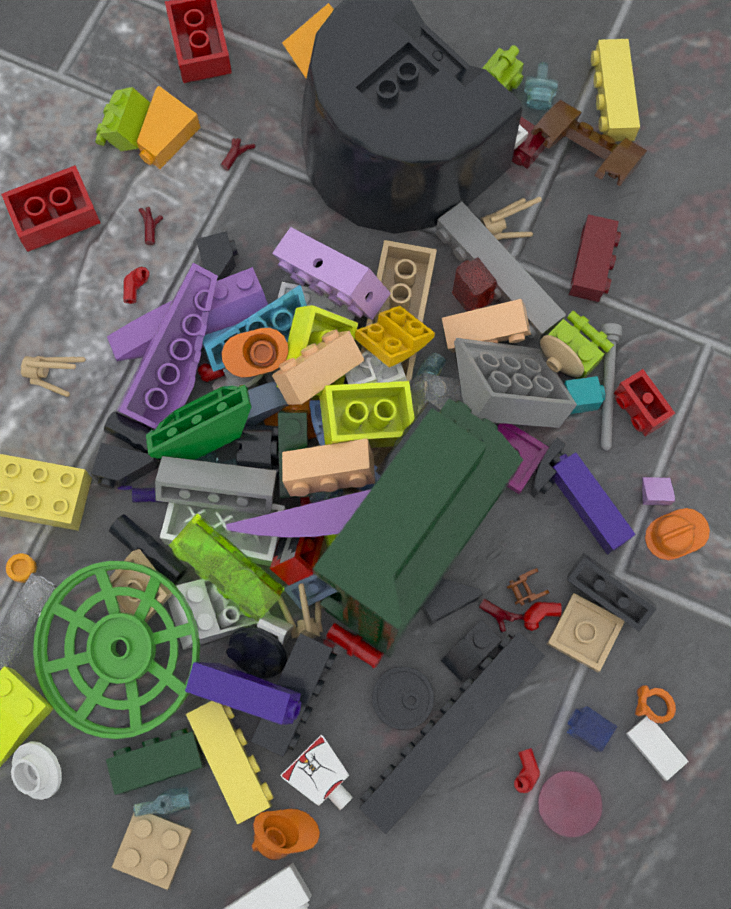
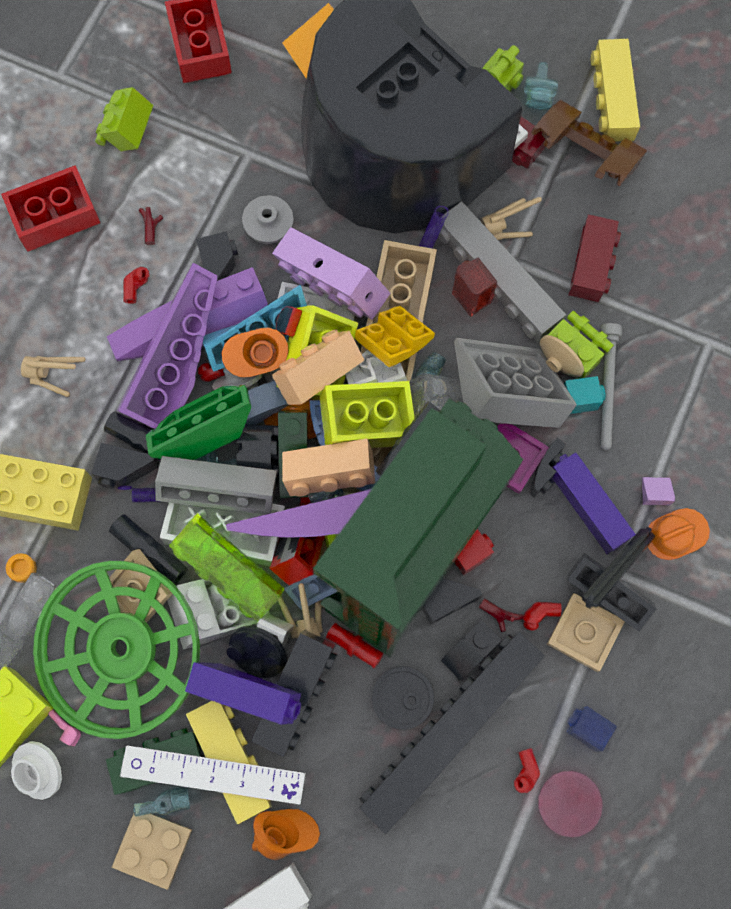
light orange slope [137,86,200,169] -> none
dark red bar [220,138,256,171] -> none
white torso [280,735,353,810] -> none
light nougat brick [442,299,531,353] -> none
dark orange piece [507,568,550,606] -> none
red brick [614,369,675,437] -> none
white tile [625,716,689,781] -> none
orange piece [635,685,676,724] -> none
none -> bright pink hand [48,710,81,747]
none -> white tile [120,746,306,804]
none -> light grey piece [242,195,294,244]
none -> tile [276,306,302,337]
none -> dark purple piece [419,206,449,249]
none -> red brick [454,529,494,576]
none -> black axle [582,527,655,609]

